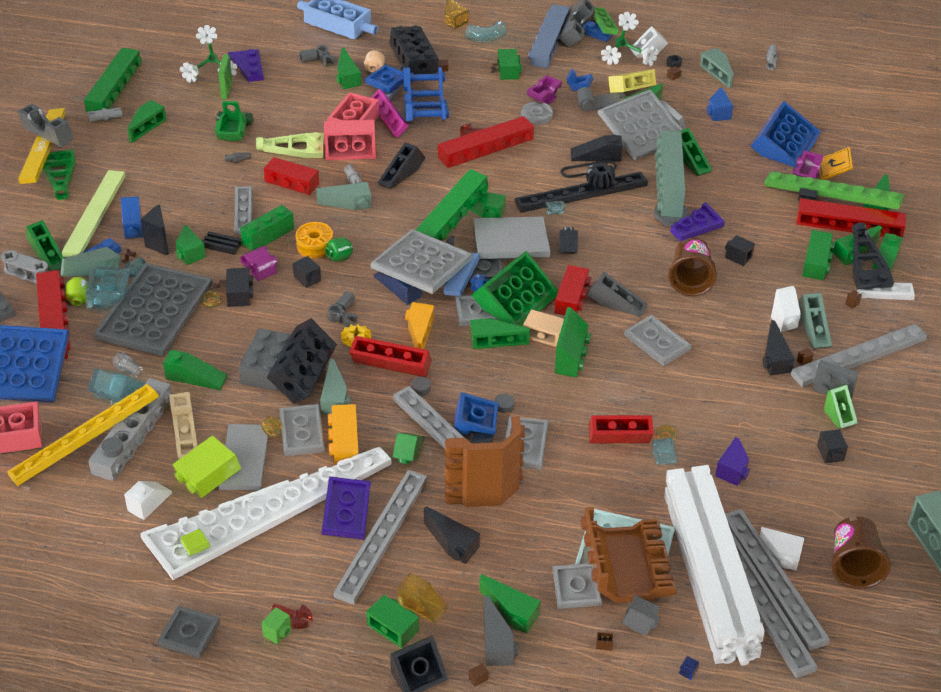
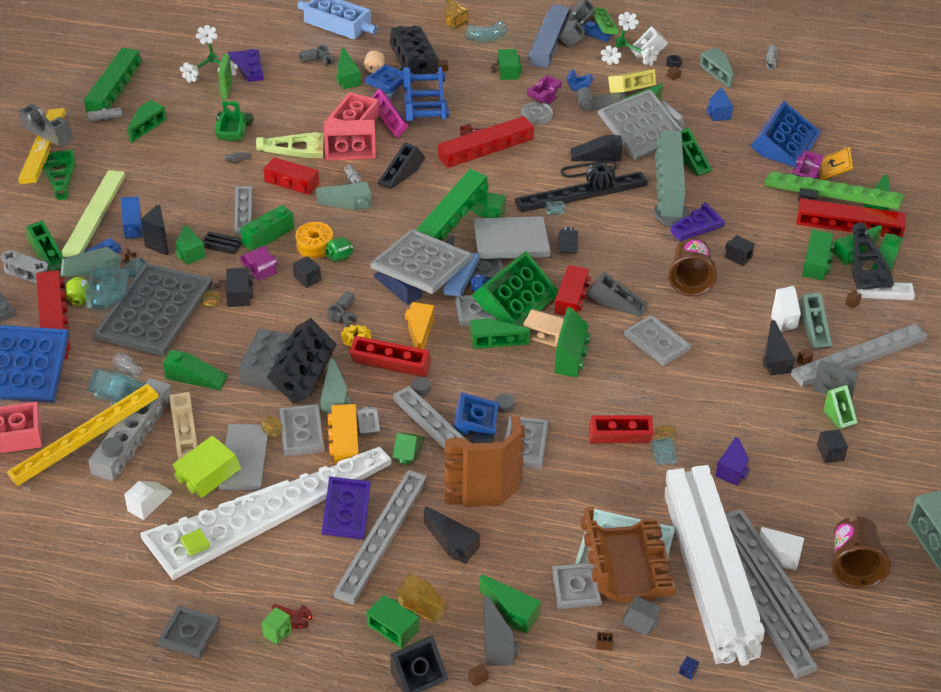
none -> light grey bracket [356,407,380,436]

